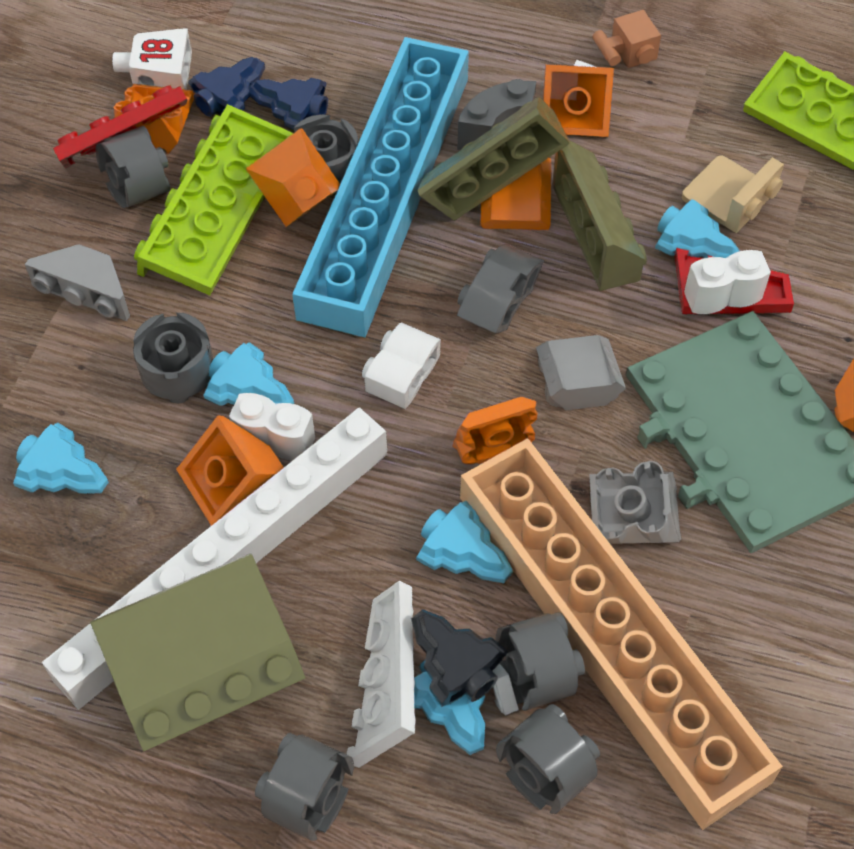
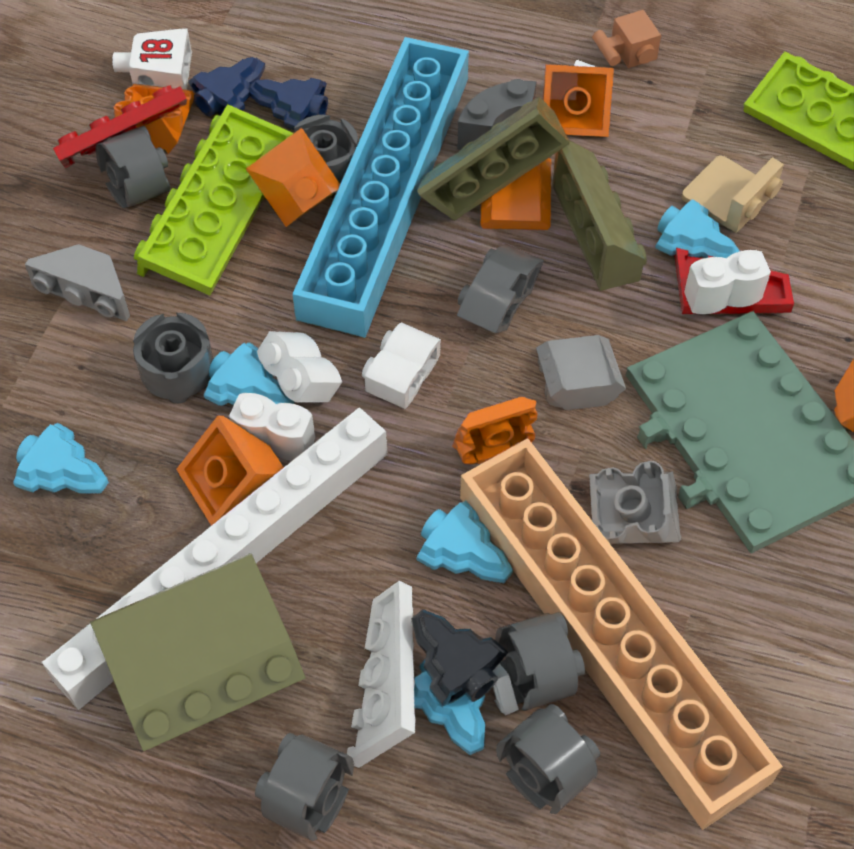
none -> white brick [257,331,342,402]

